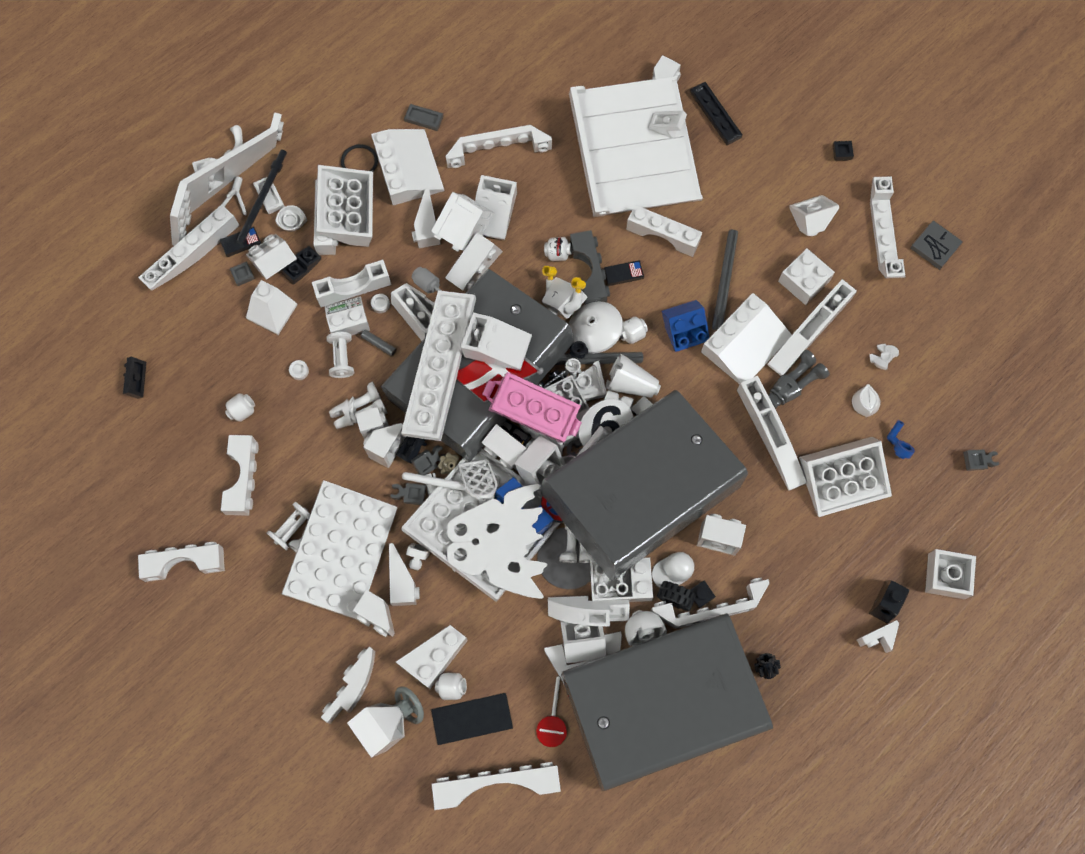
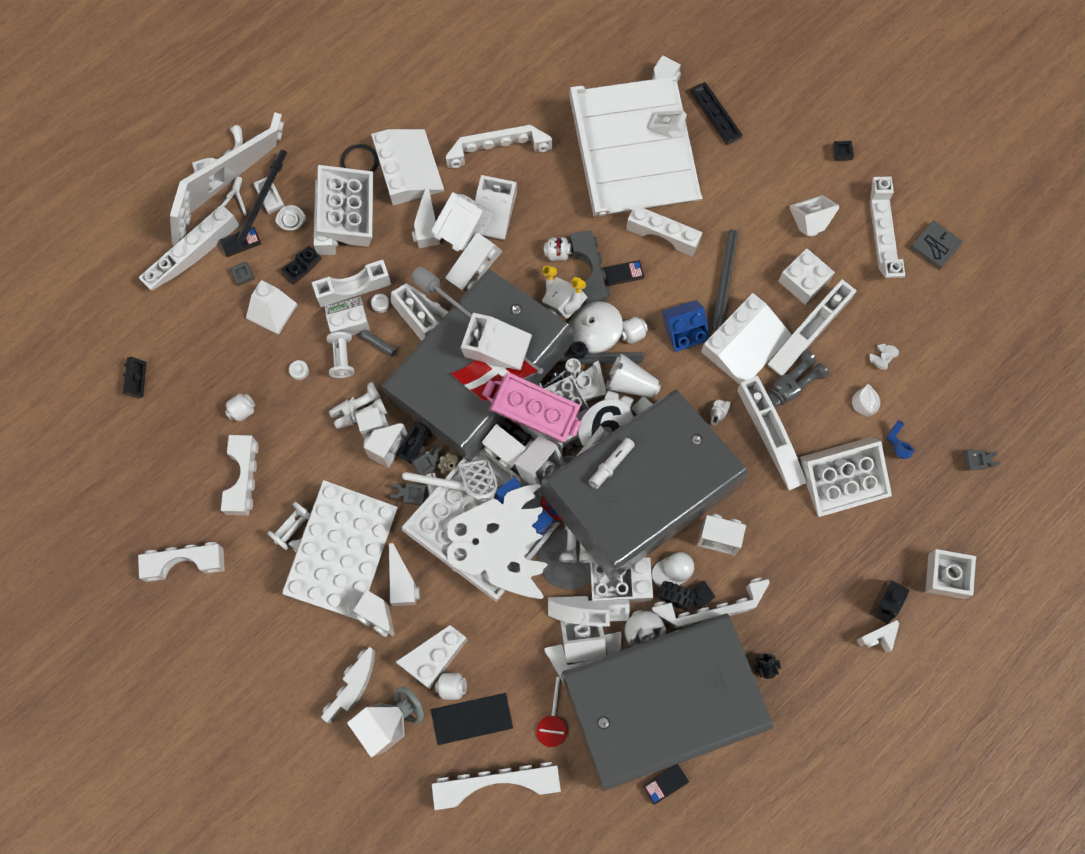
white slope [246,234,297,280] -> none
white plate [401,291,476,441] -> none
dark grey tile [404,104,443,131] -> none
white piece [406,543,430,571] -> none
none -> white pin [589,438,635,489]
none -> black tile [642,764,689,805]
none -> white piece [710,400,731,426]

